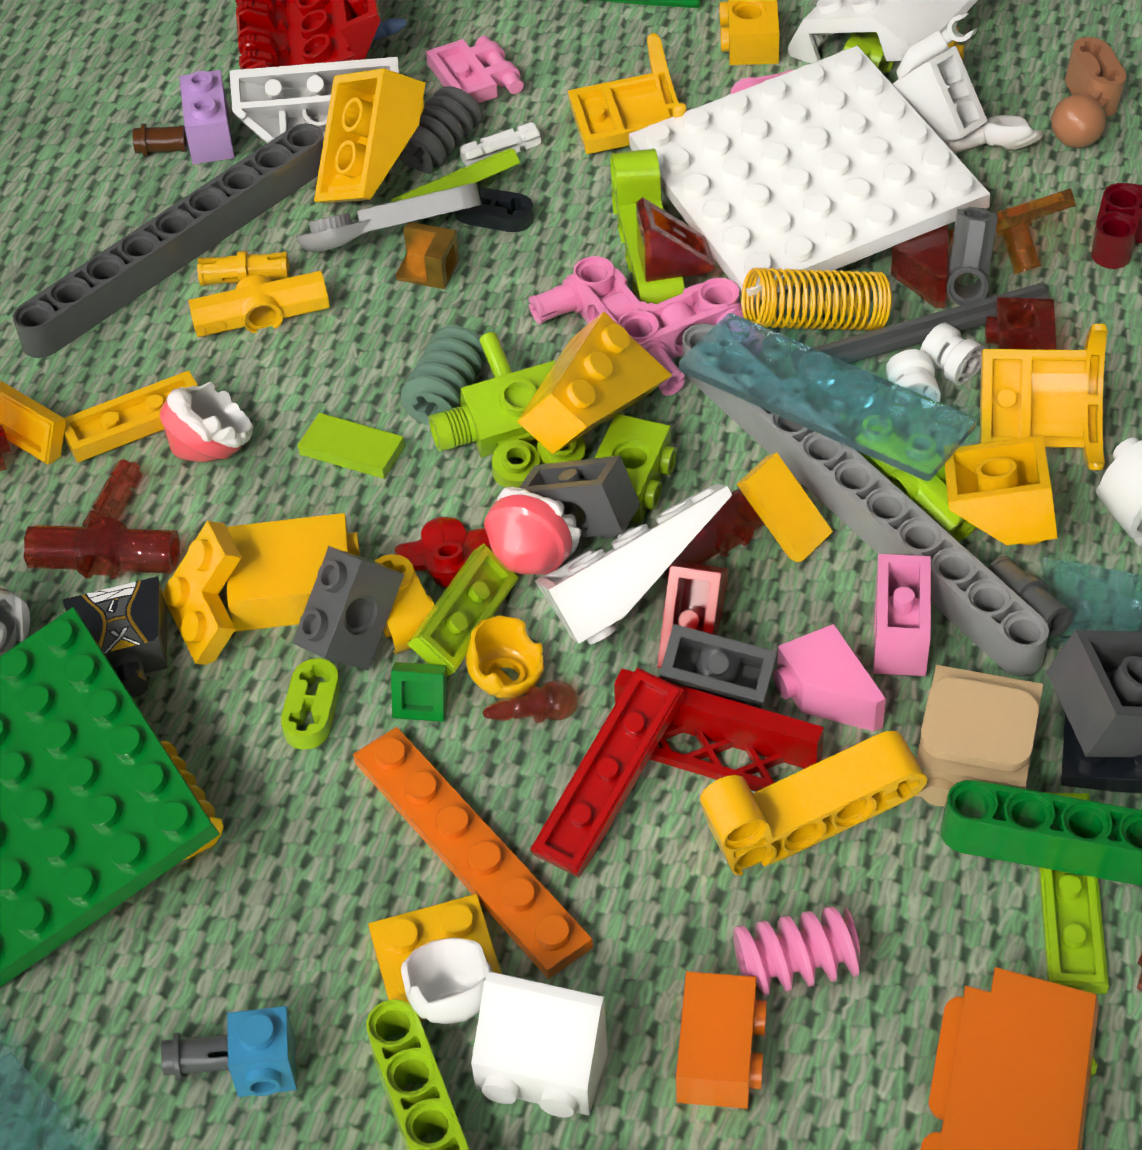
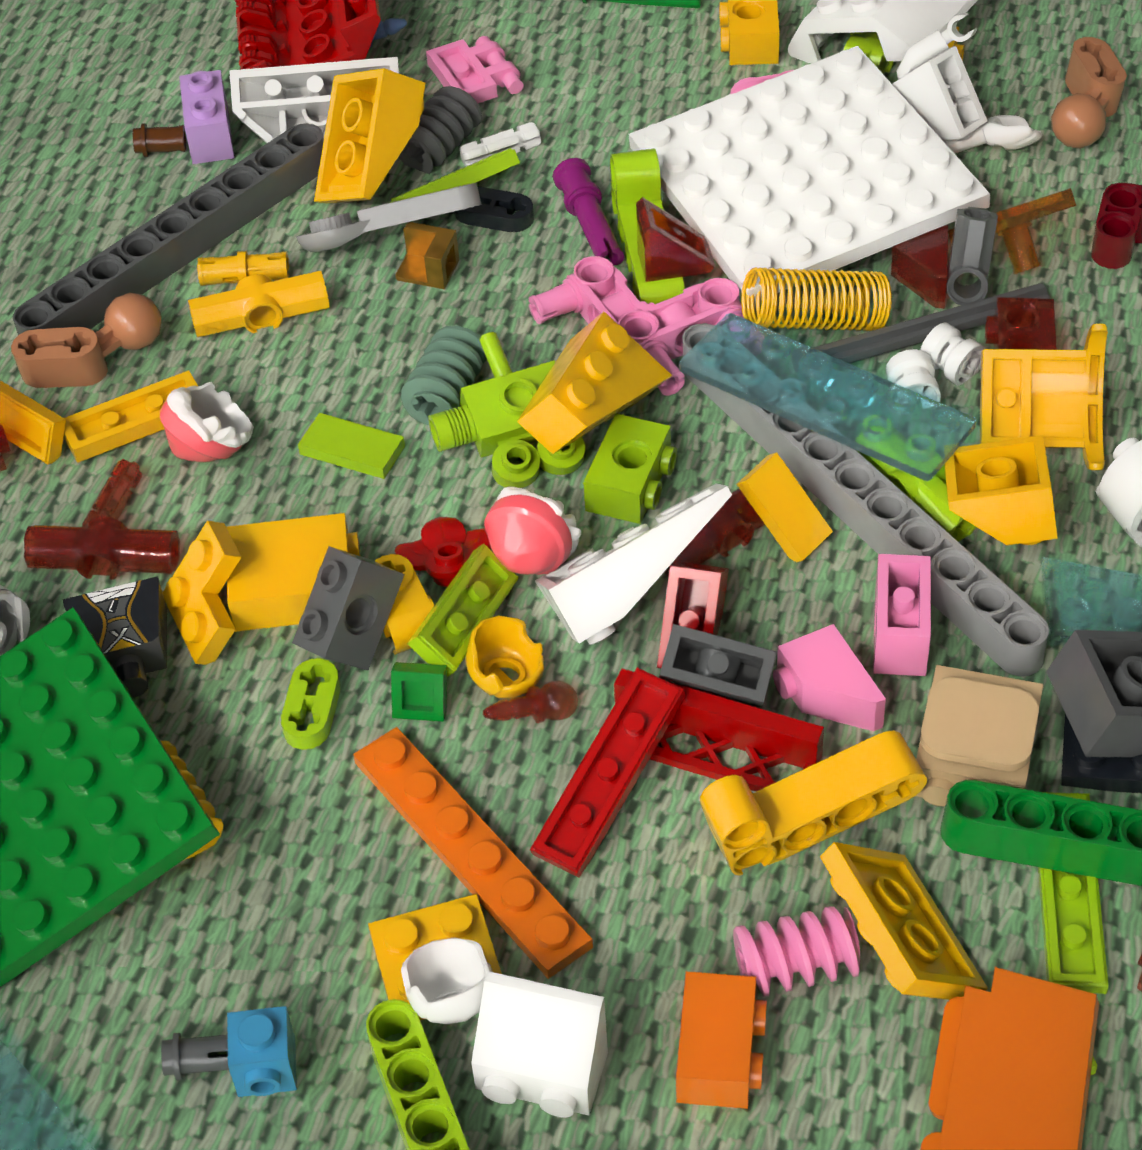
dark grey brick [519,456,640,538] -> none
yellow piece [568,33,687,155] -> none
dark grey pin [988,556,1073,636] -> none
none -> nougat beam [11,293,162,388]
none -> magenta pin [552,158,624,266]
none -> yellow plate [820,842,988,1000]

